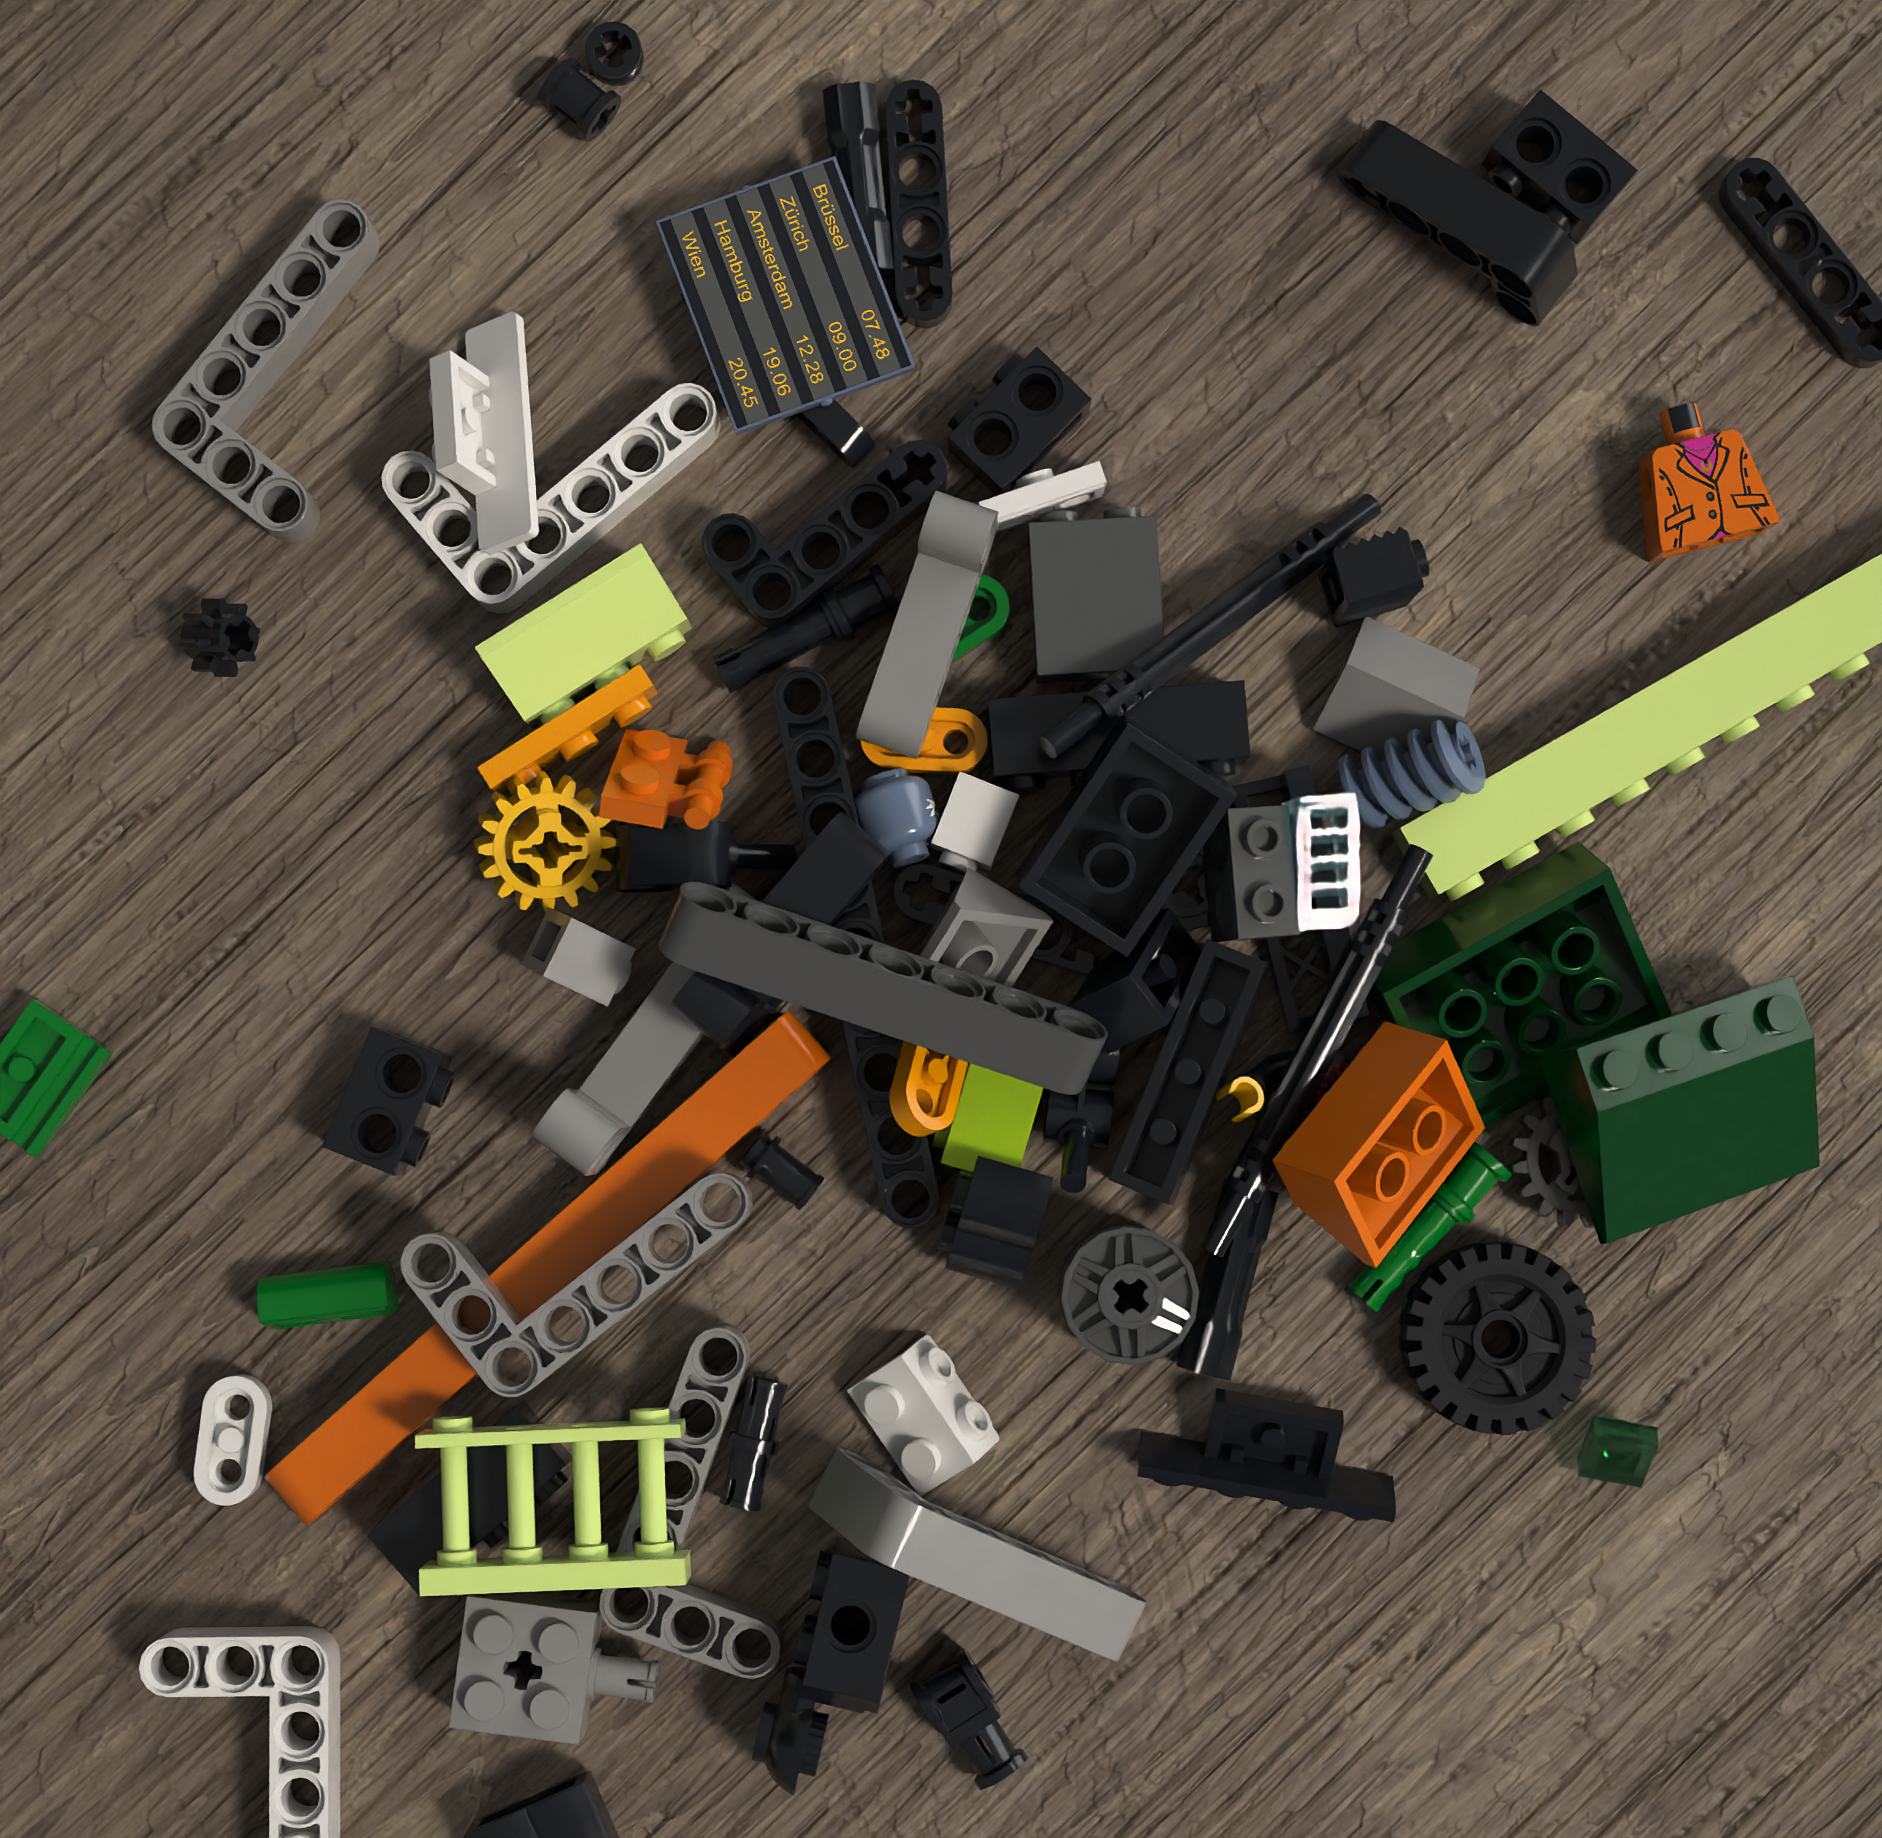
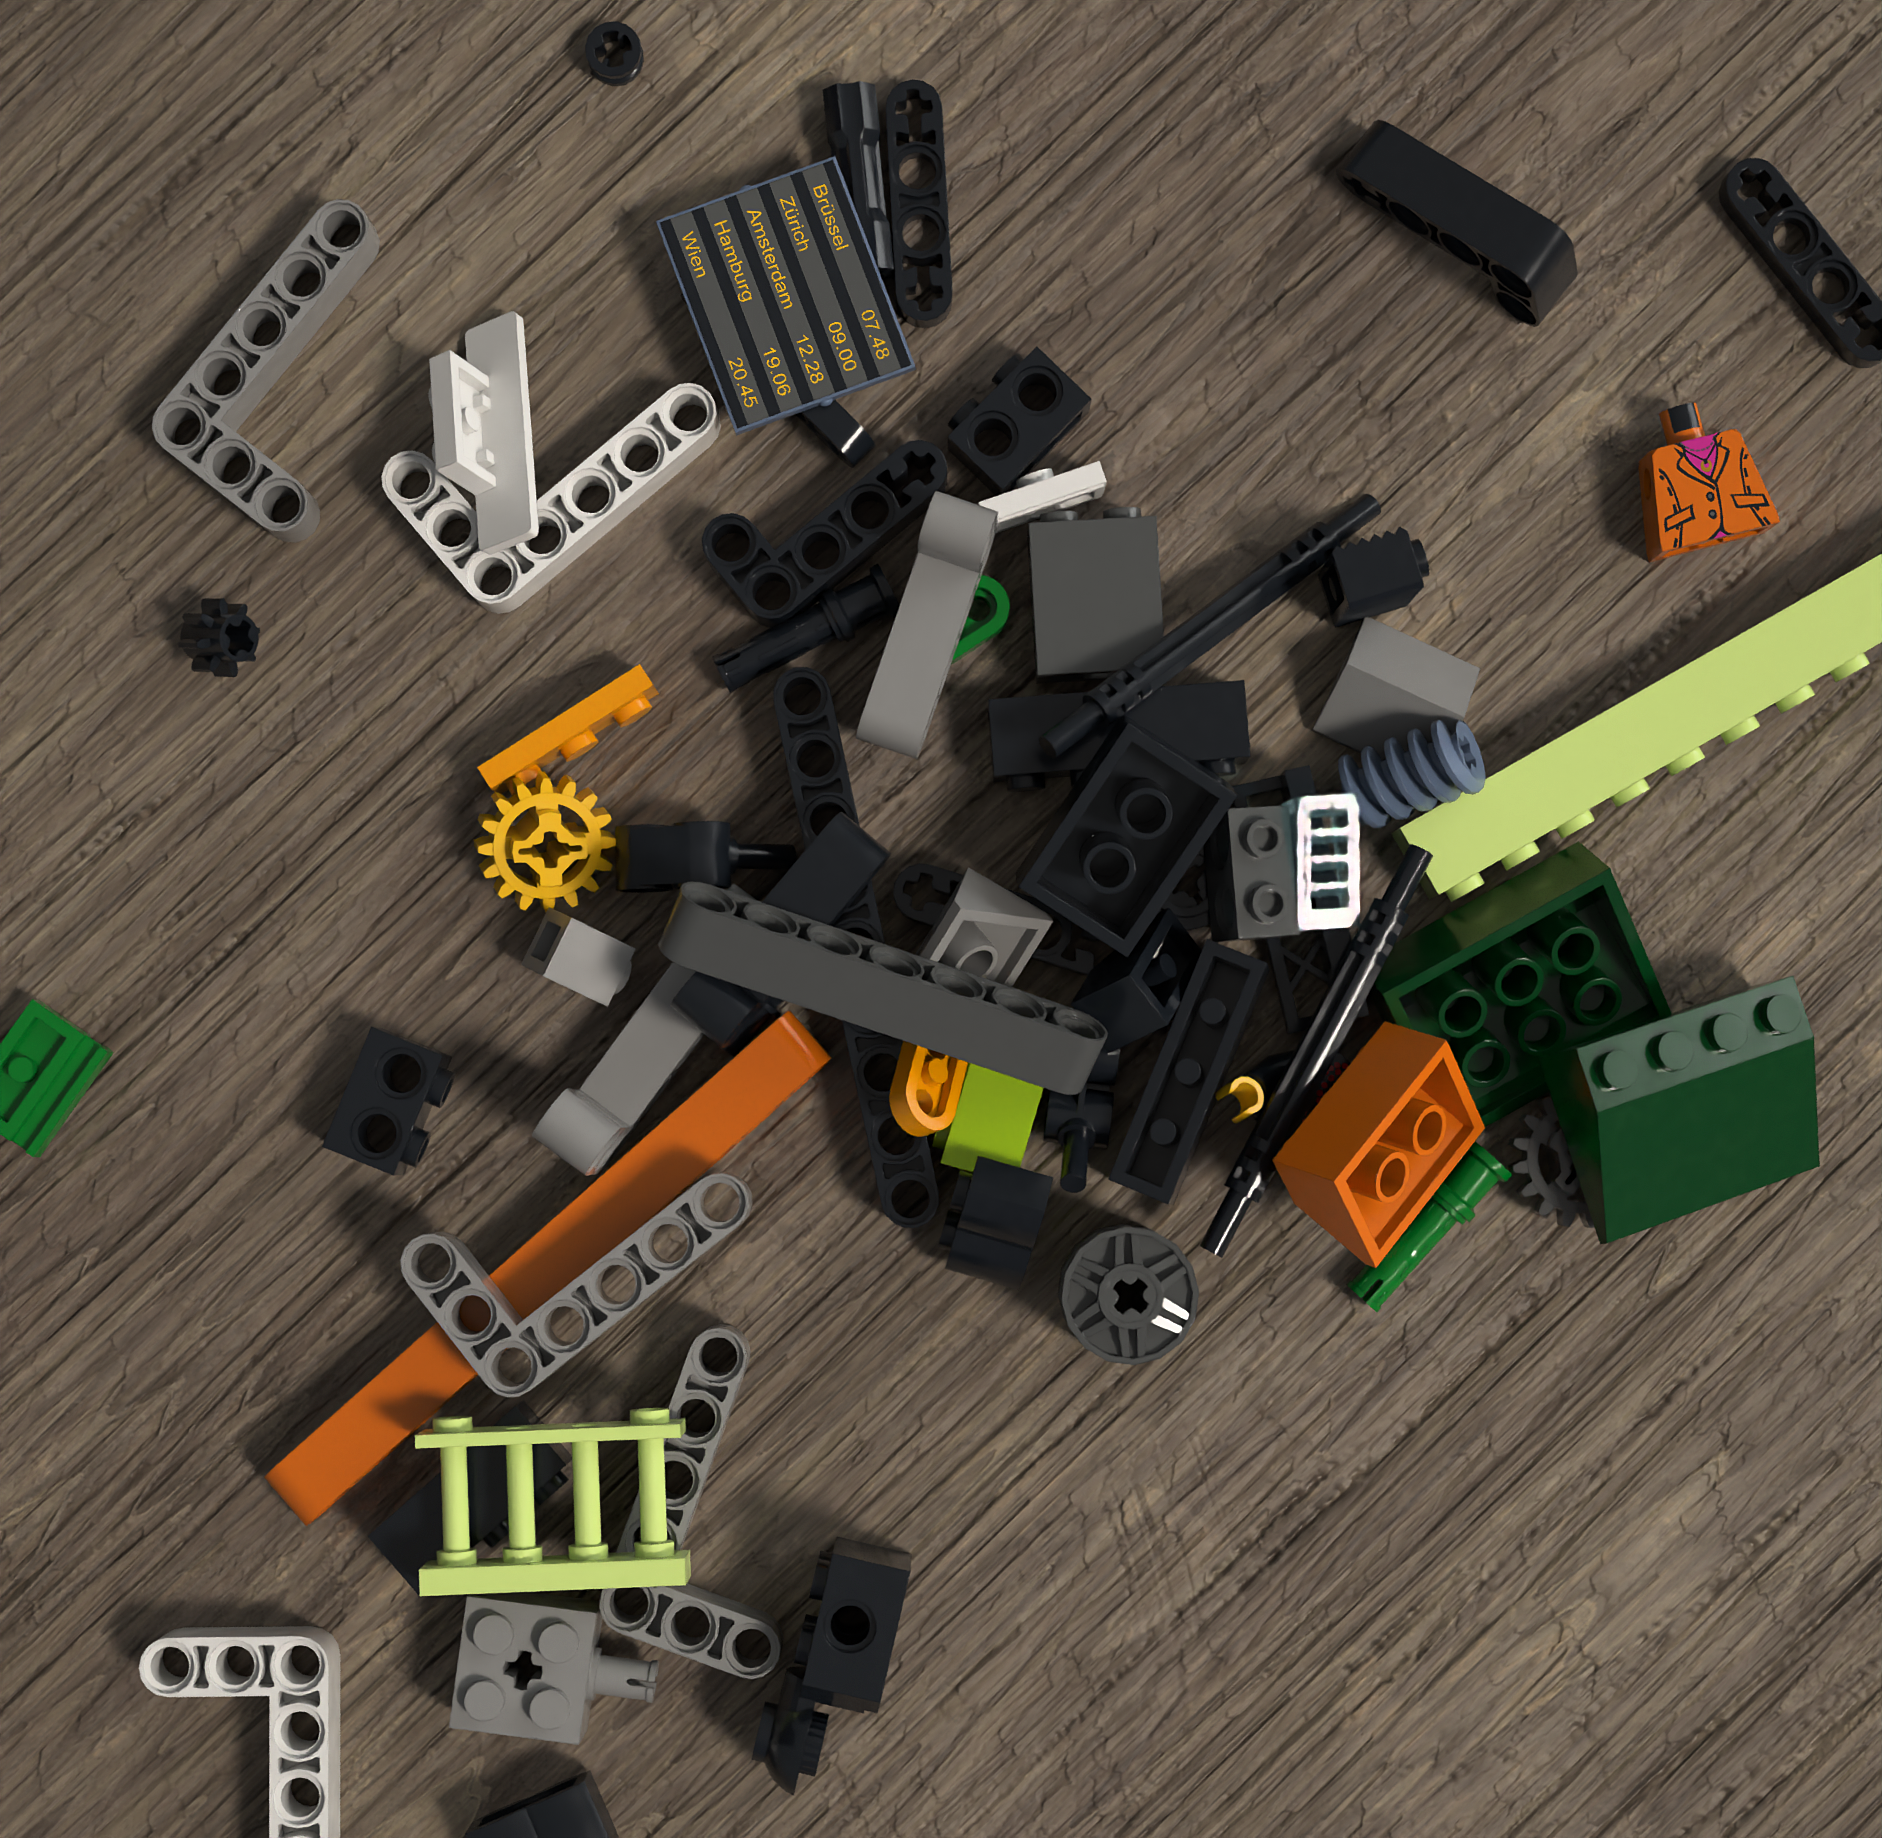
white plate [194,1374,272,1506] -> none
green brick [257,1261,399,1330] -> none
yellowish green slope [475,543,692,729] -> none
black bush [537,57,622,142] -> none
orange plate [599,729,733,830] -> none
black pin [719,1375,788,1511] -> none
black pin [739,1132,824,1210] -> none
light grey beam [808,1447,1147,1661] -> none
white bracket [847,1335,999,1497] -> none
sand blue head [854,768,941,868] -> none
light orange plate [860,707,988,775] -> none
black connector [909,1648,1028,1790] -> none
white brick [931,771,1020,874] -> none
black bracket [1137,1388,1396,1522] -> none
black axle [1176,1179,1279,1381] -> none
black wheel [1398,1241,1596,1435] -> none
black brick [1481,89,1638,244] -> none
clear green plate [1577,1416,1658,1488] -> none

